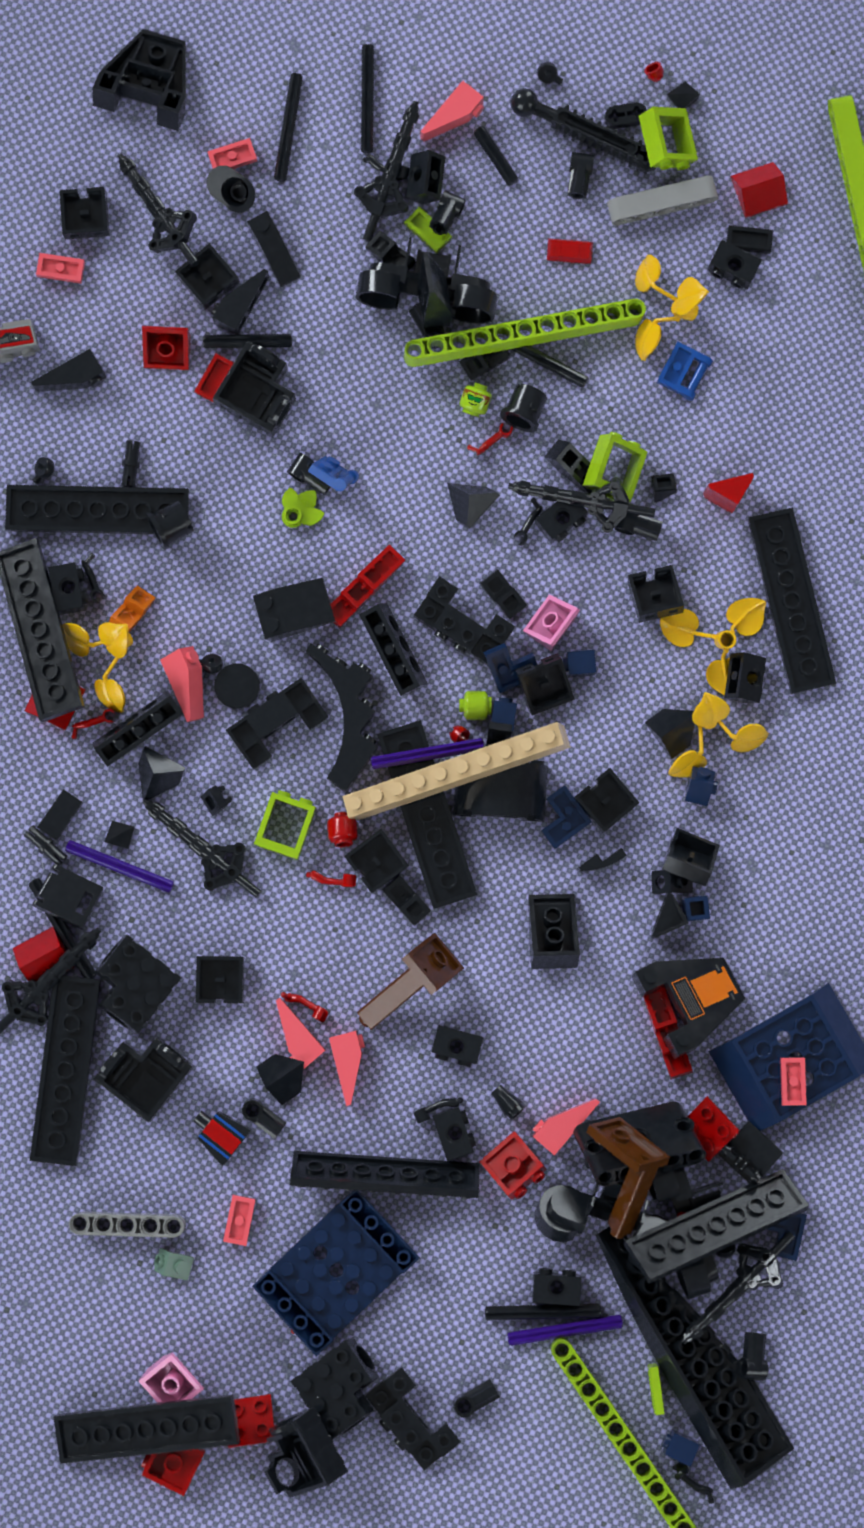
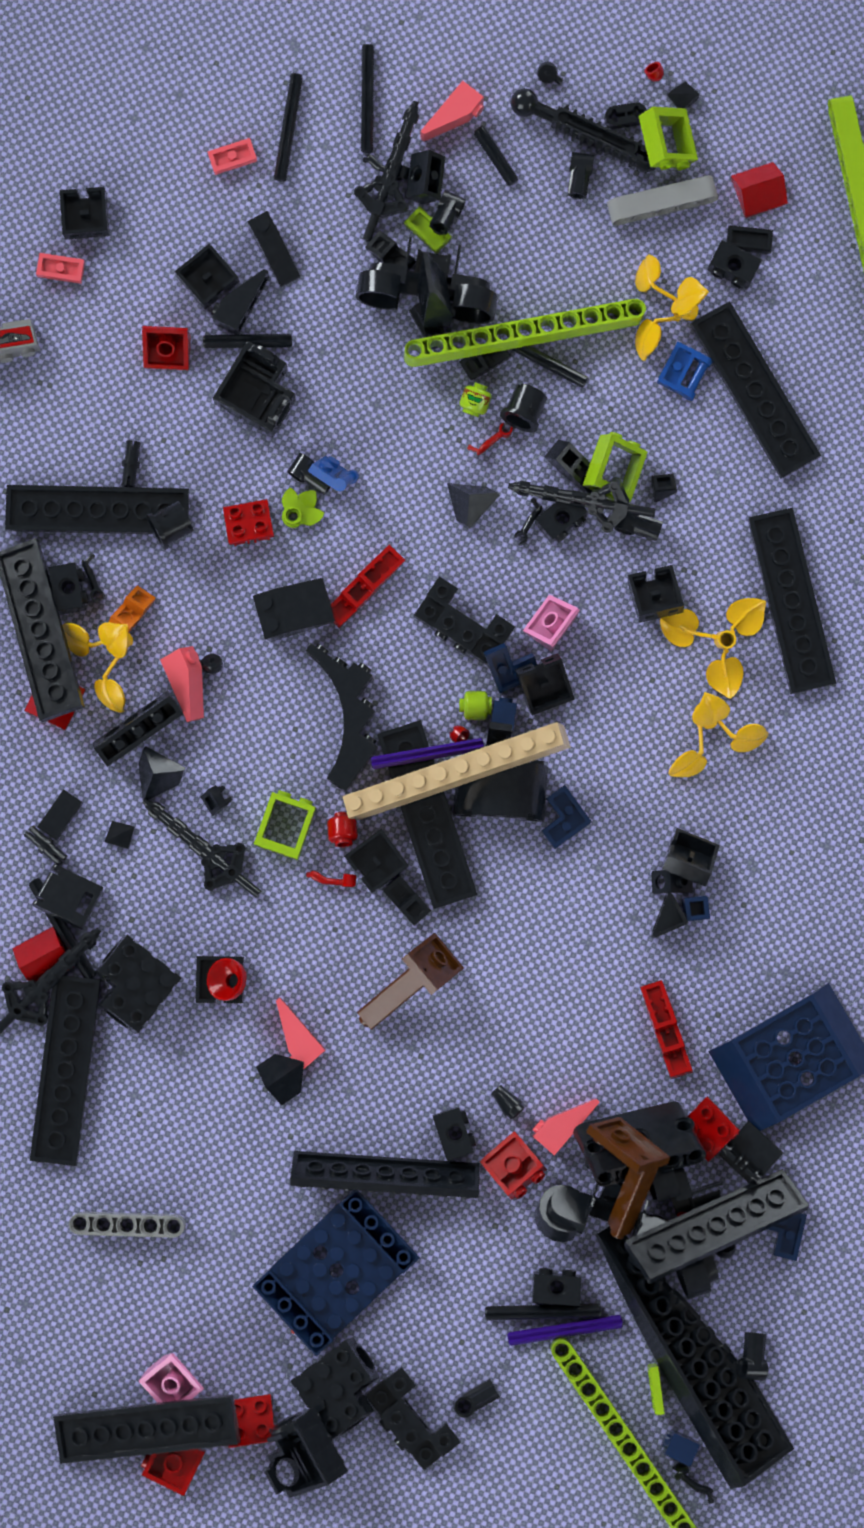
black slope [31,349,106,392] -> none
black piece [33,457,54,484] -> none
dark purple axle [65,840,174,893] -> none
red piece [71,709,116,740] -> none
black wedge [92,29,186,131] -> none
black piece [94,1037,195,1123] -> none
black bar [117,153,199,267] -> none
sand green bracket [154,1248,194,1281] -> none
torso [193,1110,252,1166] -> none
red tile [194,353,234,403] -> none
black piece [207,166,255,213] -> none
black tile [214,663,260,709] -> none
coral plate [223,1194,256,1246] -> none
black bracket [226,677,329,770] -> none
black piece [242,1098,287,1139] -> none
red piece [281,992,328,1023] -> none
coral slope [329,1031,365,1106] -> none
black brick [359,603,428,696] -> none
black piece [414,1097,463,1124] -> none
black brick [431,1025,484,1067] -> none
black slope [479,569,527,619] -> none
black slope [528,894,580,969] -> none
red tile [547,238,593,264] -> none
dark blue brick [562,650,597,678] -> none
black piece [574,768,639,833] -> none
black slope [577,848,627,872] -> none
black wedge [631,958,745,1060] -> none
black slope [644,709,695,759] -> none
black bar [682,1231,795,1344] -> none
dark blue brick [685,766,718,806] -> none
red slope [703,473,754,513] -> none
black brick [724,652,766,704] -> none
coral plate [780,1057,807,1106] -> none
none -> red piece [207,958,247,1001]
none -> red hinge [223,499,274,547]
none -> black plate [690,301,821,479]

